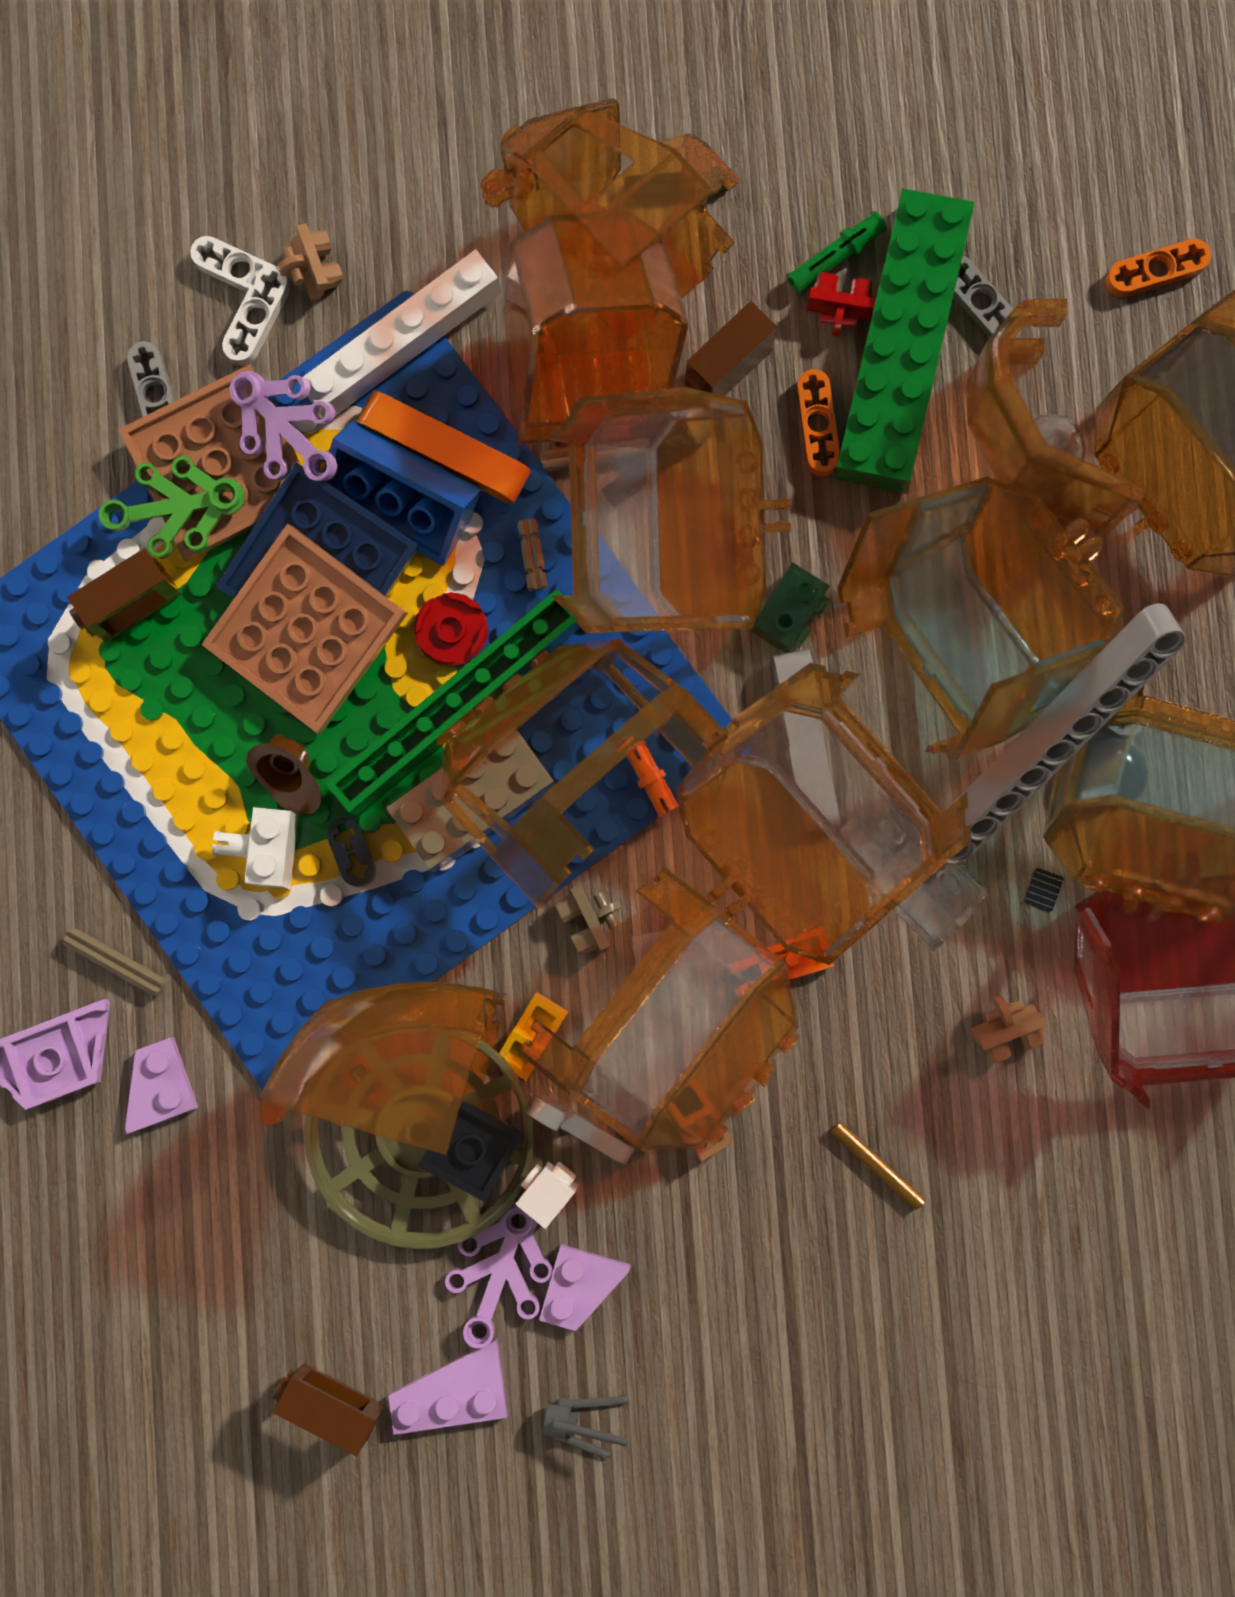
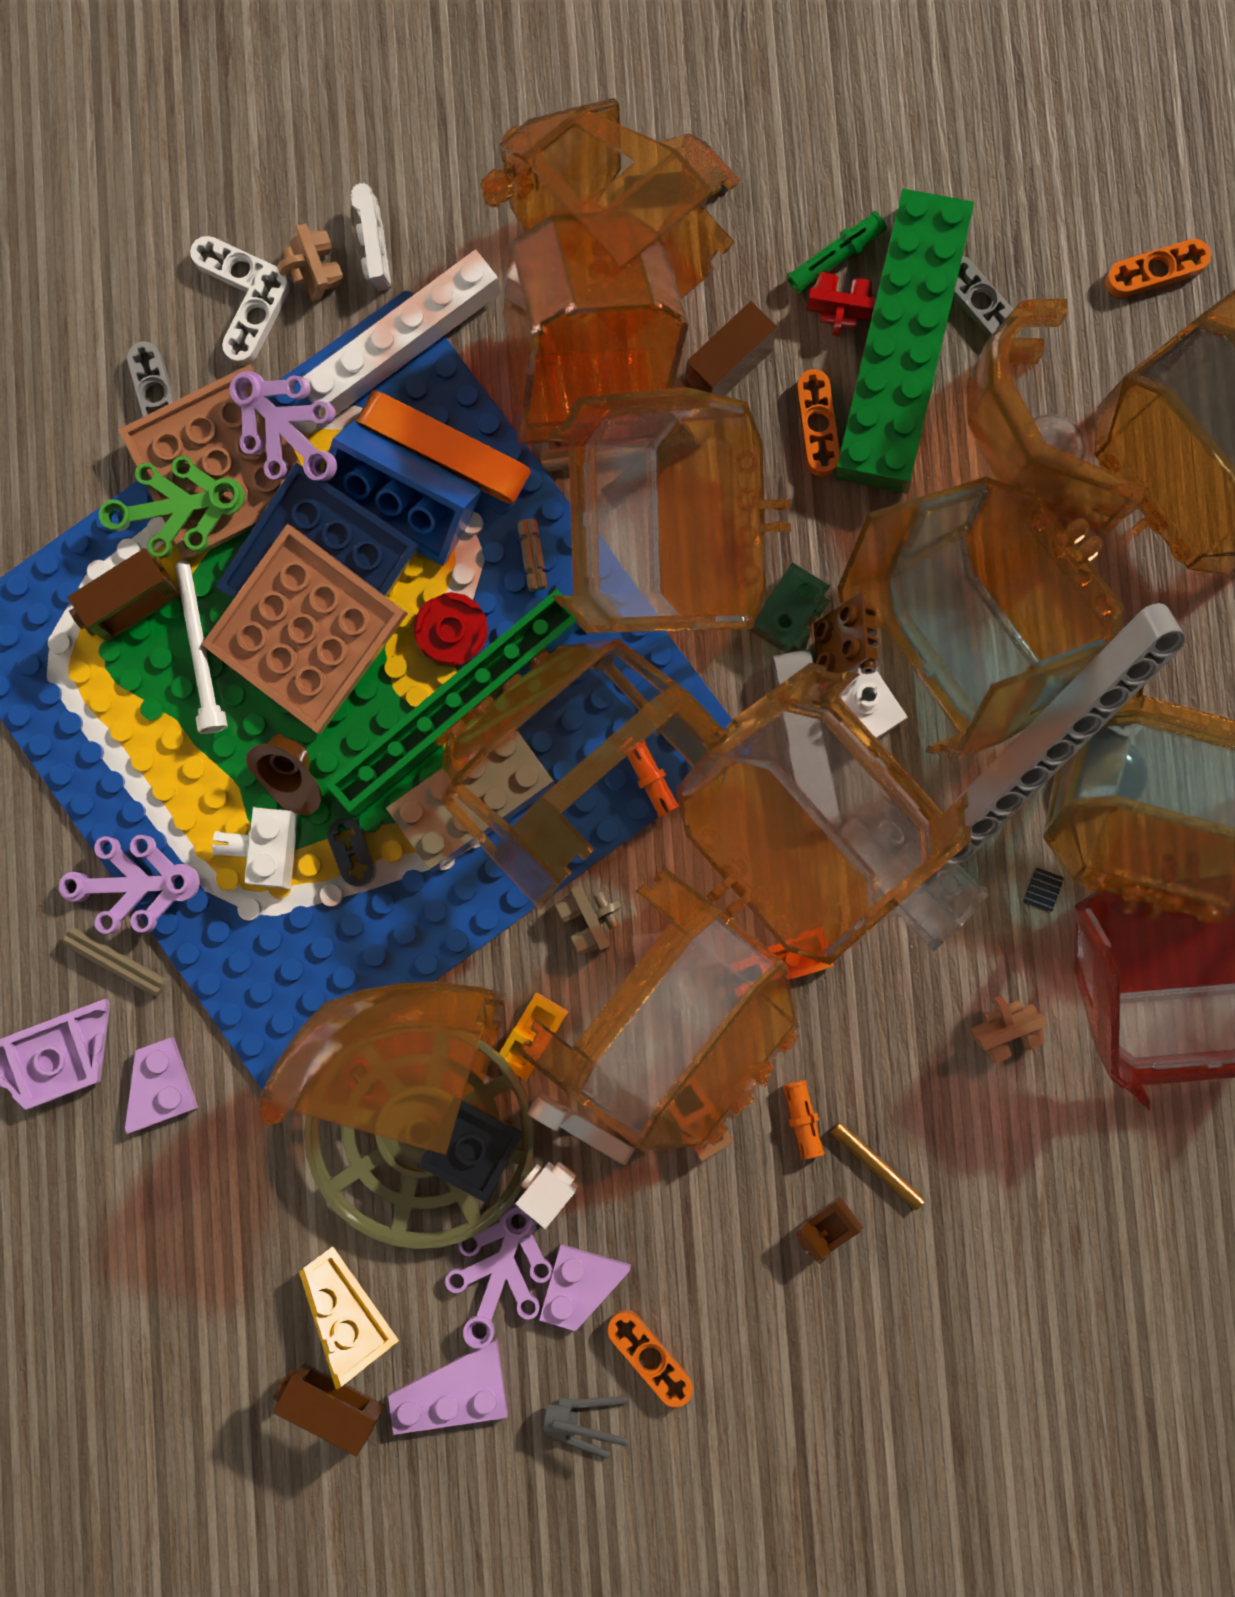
none -> lavender plant [59,835,200,934]
none -> white piece [175,560,228,734]
none -> wing [299,1247,399,1390]
none -> white hinge [351,182,392,291]
none -> orange beam [608,1310,693,1407]
none -> orange pin [782,1080,825,1160]
none -> reddish brown bracket [796,1196,863,1264]
none -> reddish brown hinge [814,592,879,689]
none -> white brick [825,667,908,746]

